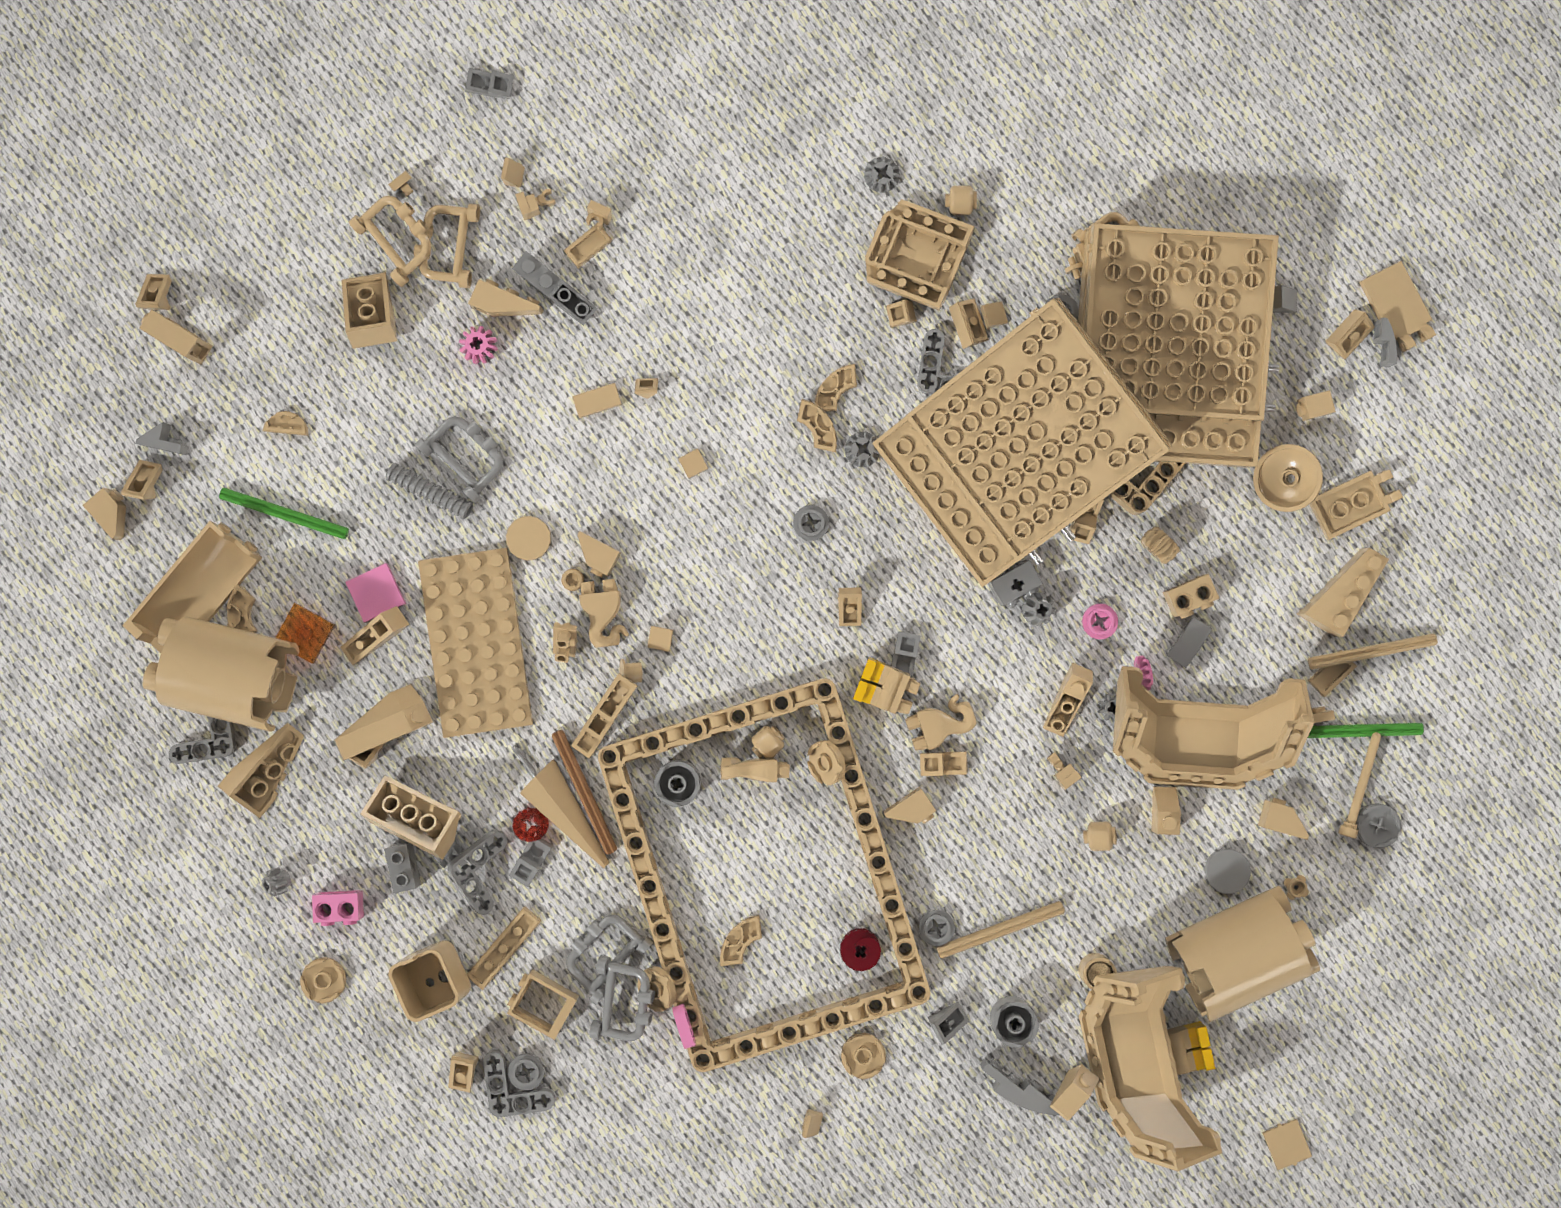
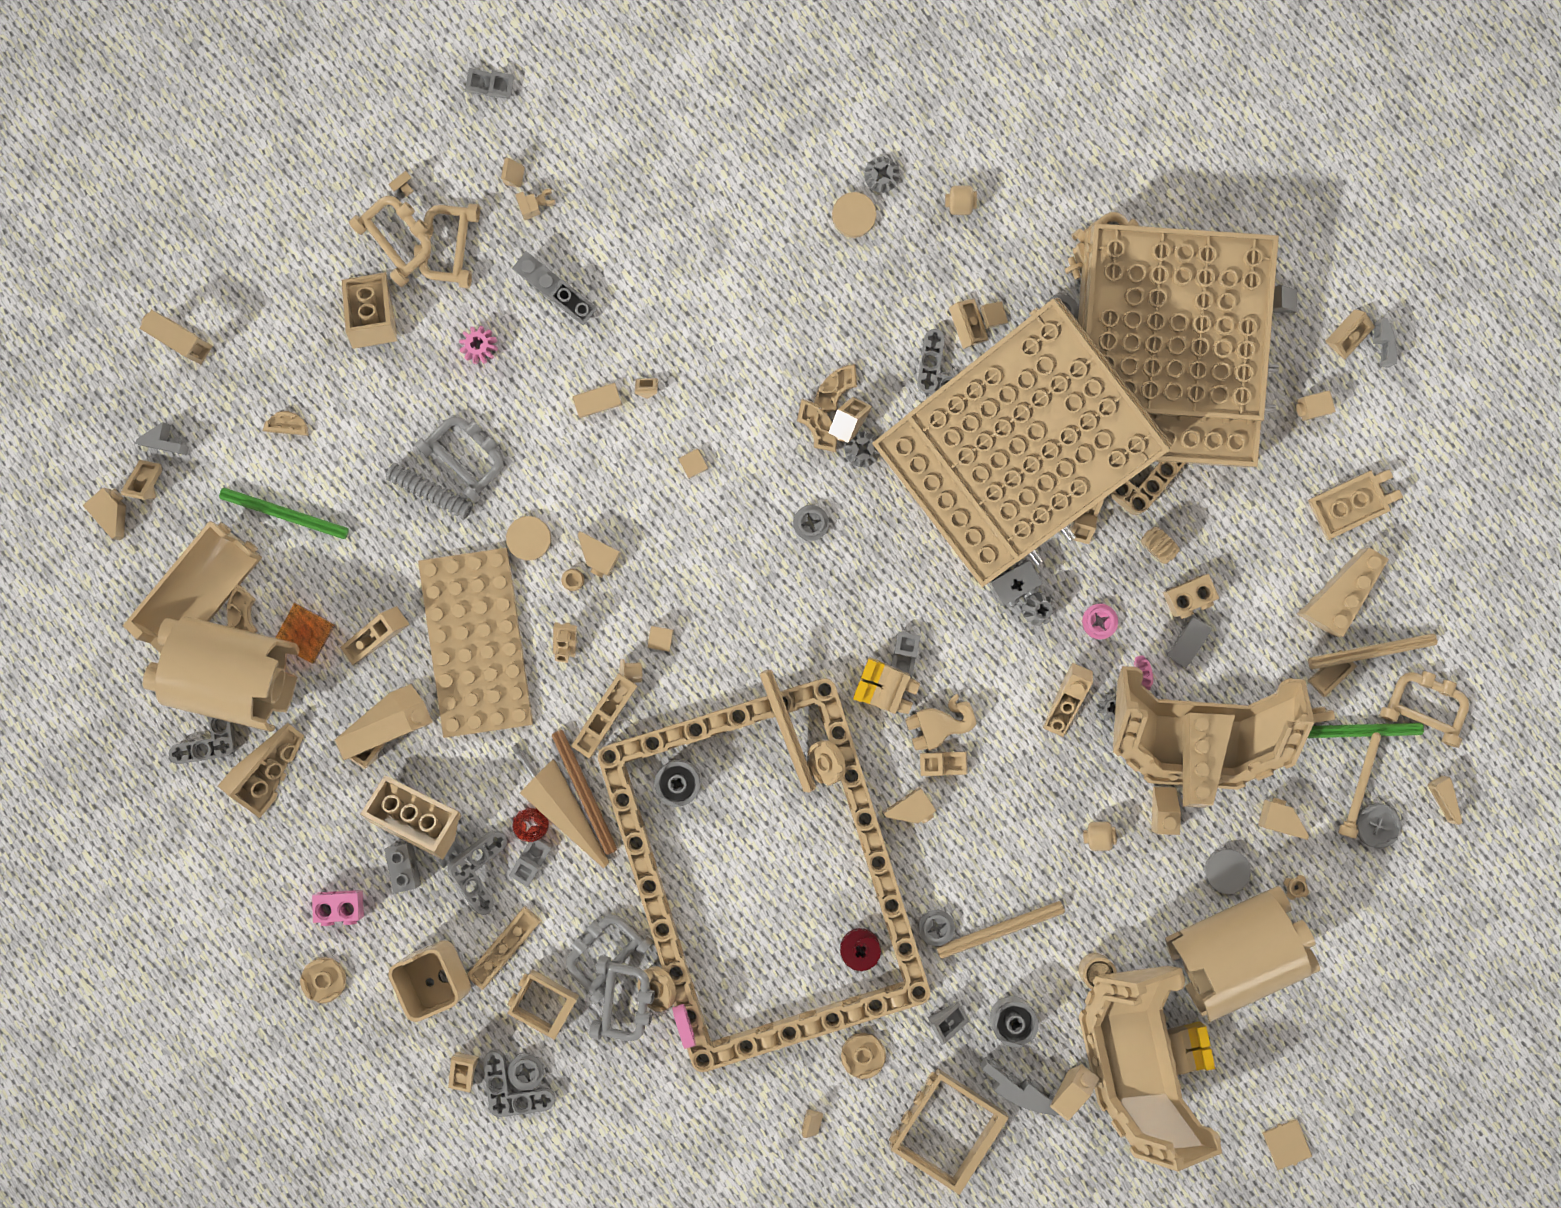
tan slope [135,274,172,310] -> none
light grey gear [262,867,291,897] -> none
bright pink tile [345,563,406,623] -> none
tan slope [468,279,544,317] -> none
tan tile [564,223,613,269] -> none
tan hips [579,579,629,648] -> none
tan tile [586,200,612,231] -> none
tan hips [720,757,790,782] -> none
tan tile [720,915,762,966] -> none
tan head [752,726,785,759] -> none
tan slope [838,587,862,626] -> none
tan wedge [865,199,974,311] -> none
tan slope [886,300,917,328] -> none
tan piece [1047,752,1082,790] -> none
tan dish [1253,444,1323,512] -> none
tan tile [1359,261,1436,353] -> none
none -> tan axle [760,669,816,793]
none -> tan slope [828,397,872,442]
none -> tan tile [832,192,876,238]
none -> tan window [889,1068,1008,1195]
none -> tan wedge [1182,713,1235,808]
none -> tan bar [1379,671,1469,748]
none -> tan slope [1427,776,1463,825]

